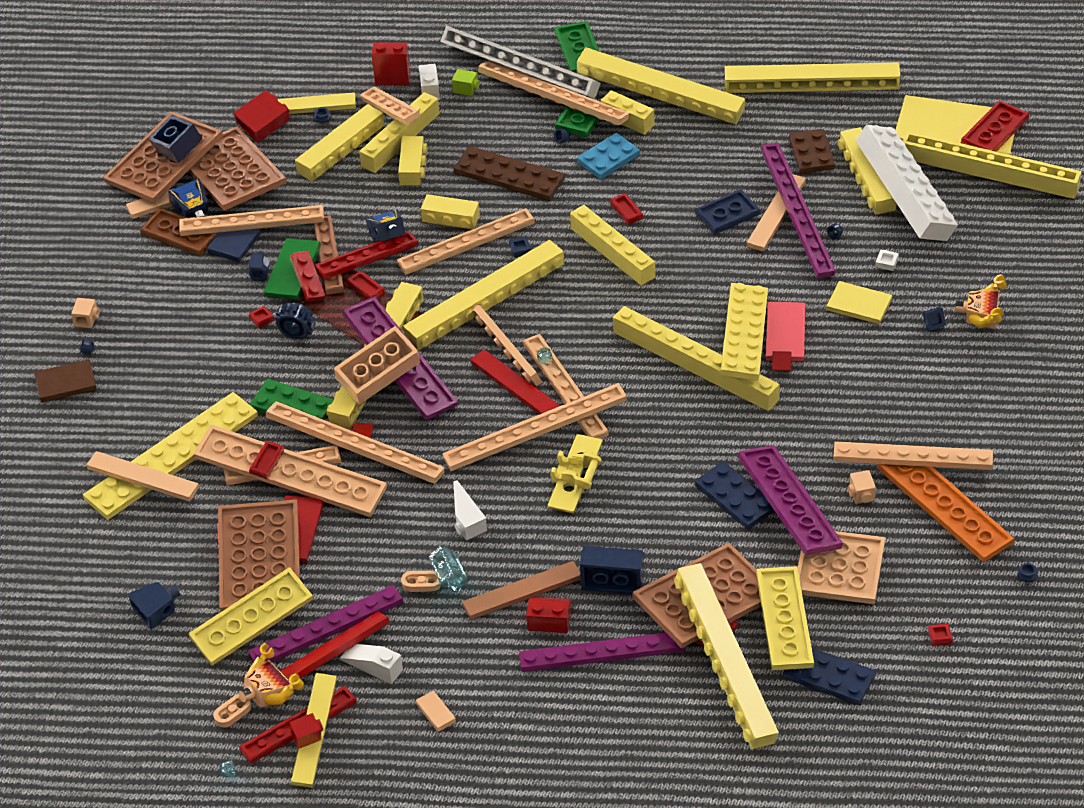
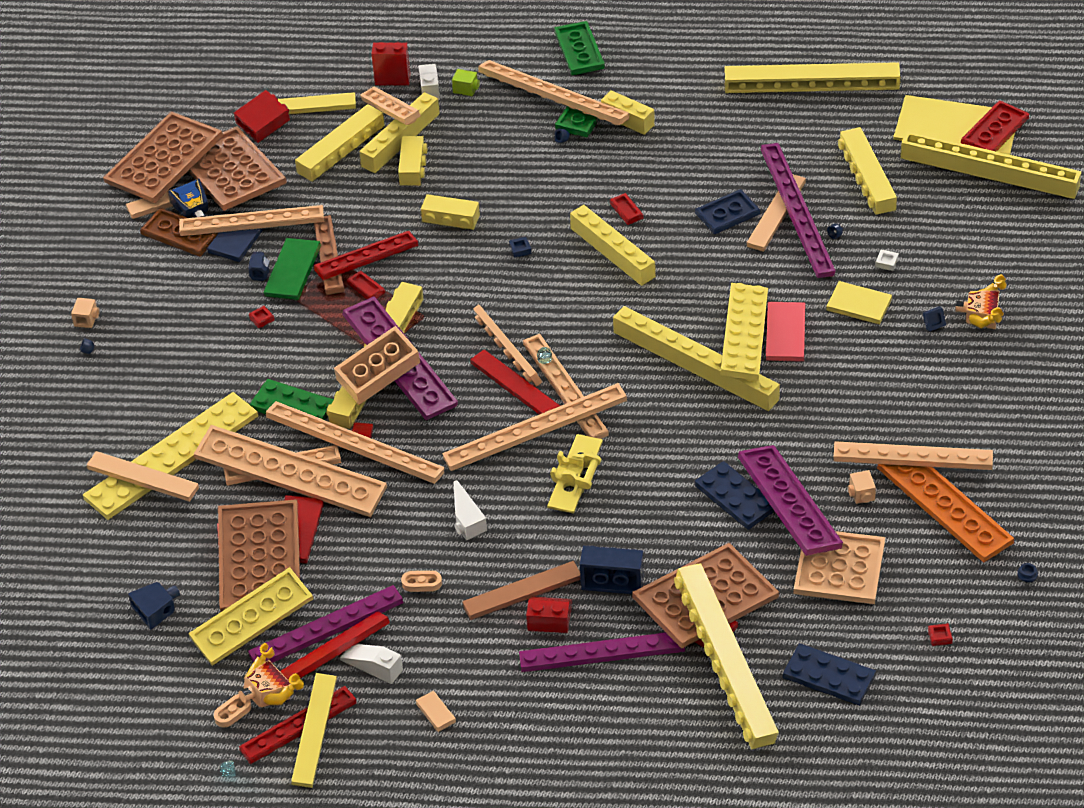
reddish brown tile [34,359,97,402] -> none
dark blue brick [148,115,203,163] -> none
red tile [249,440,284,479] -> none
dark blue gear [274,303,316,339] -> none
red brick [289,713,324,749] -> none
red plate [290,251,325,302] -> none
dark blue plate [314,107,331,123] -> none
dark blue torso [365,209,406,241] -> none
light nougat tile [397,208,535,275] -> none
light yellow brick [403,240,564,351] -> none
clear light blue brick [429,545,469,593] -> none
white brick [440,26,601,99] -> none
reddish brown plate [453,146,565,201] -> none
light yellow brick [577,47,745,124] -> none
dark azure plate [577,132,640,180] -> none
light yellow plate [756,566,814,670] -> none
red tile [772,351,792,371] -> none
reddish brown plate [789,129,835,174] -> none
white brick [856,125,958,241] -> none

